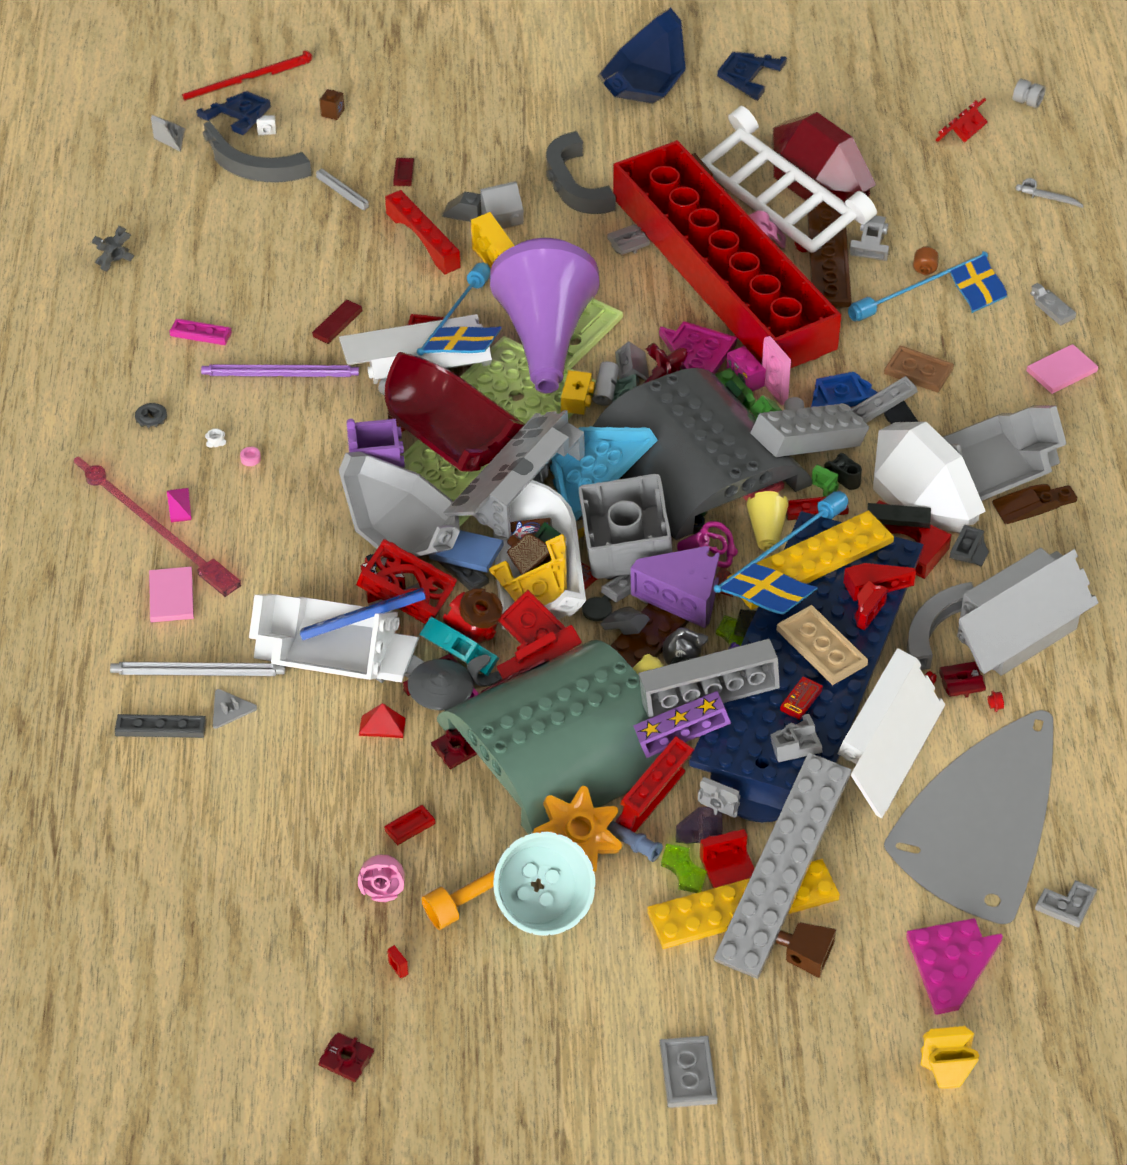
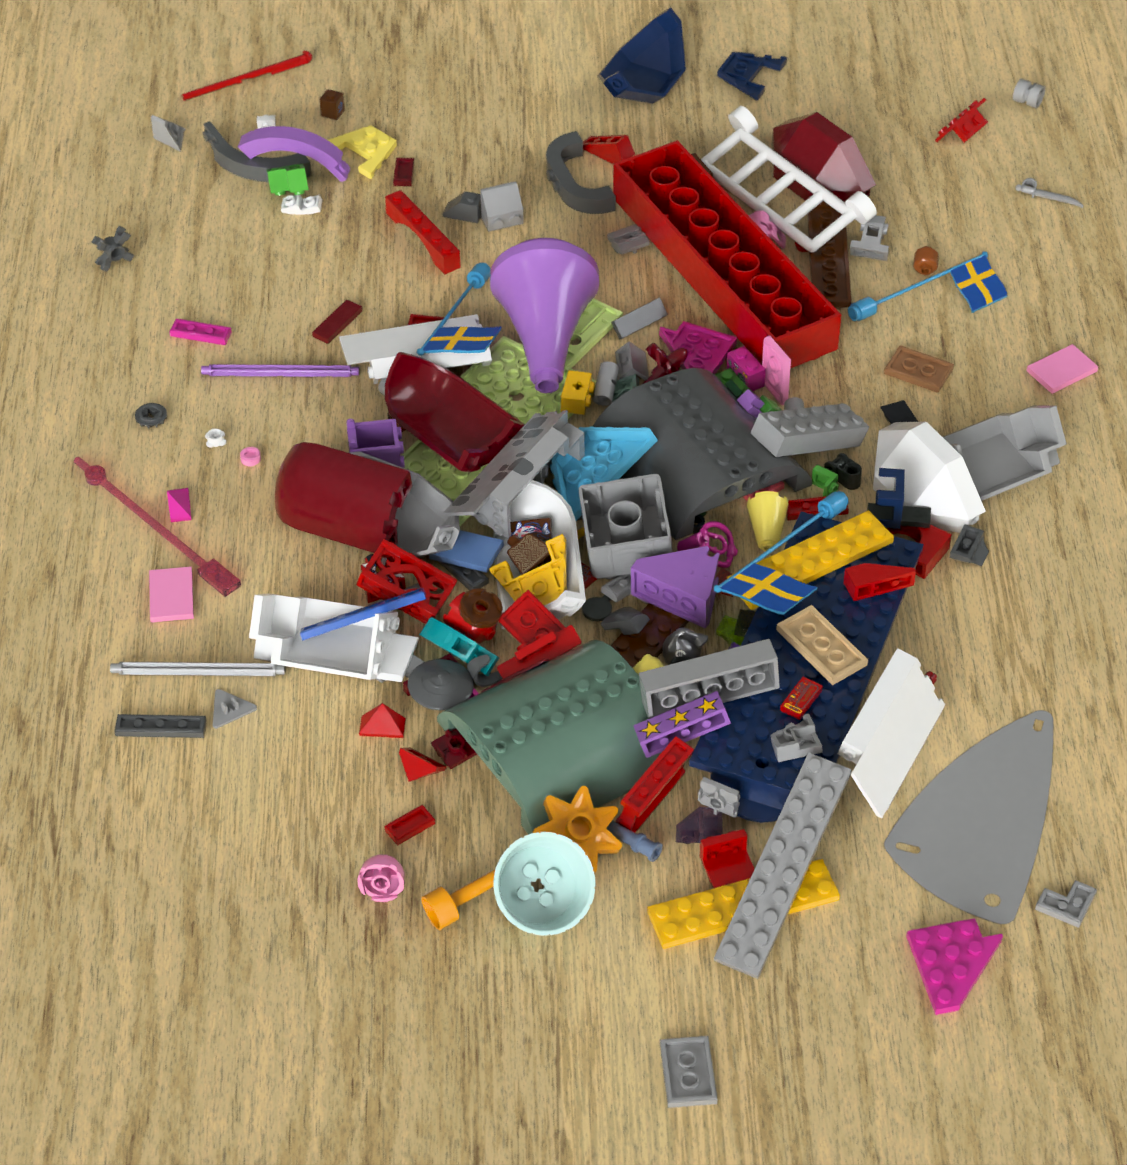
dark blue wing [196,91,271,135] -> none
light grey axle [316,169,369,210] -> none
dark red piece [319,1032,374,1083] -> none
red tile [387,945,409,979] -> none
yellow wedge [471,212,514,268] -> none
dark green tile [534,522,561,543] -> none
clear neon green tile [661,843,706,893] -> none
reddish brown torso [776,922,836,978] -> none
blue wing [811,372,878,407] -> none
light grey tile [851,376,918,423] -> none
red slope [855,581,888,631] -> none
light grey arch [906,582,974,670] -> none
yellow piece [920,1026,979,1089] -> none
dark red piece [939,661,986,698] -> none
panel [957,548,1099,676] -> none
red plate [987,690,1004,712] -> none
reddish brown piece [992,484,1077,524] -> none
light grey hinge [1030,283,1076,326] -> none
none -> medium lavender arch [238,126,350,183]
none -> bright green brick [266,163,309,196]
none -> dark red panel [275,442,412,553]
none -> white slope [281,195,322,215]
none -> light yellow wing [328,125,397,179]
none -> red slope [399,747,447,782]
none -> red slope [583,135,635,163]
none -> tile [611,297,668,339]
none -> medium lavender piece [737,389,765,418]
none -> dark blue panel [876,468,905,529]

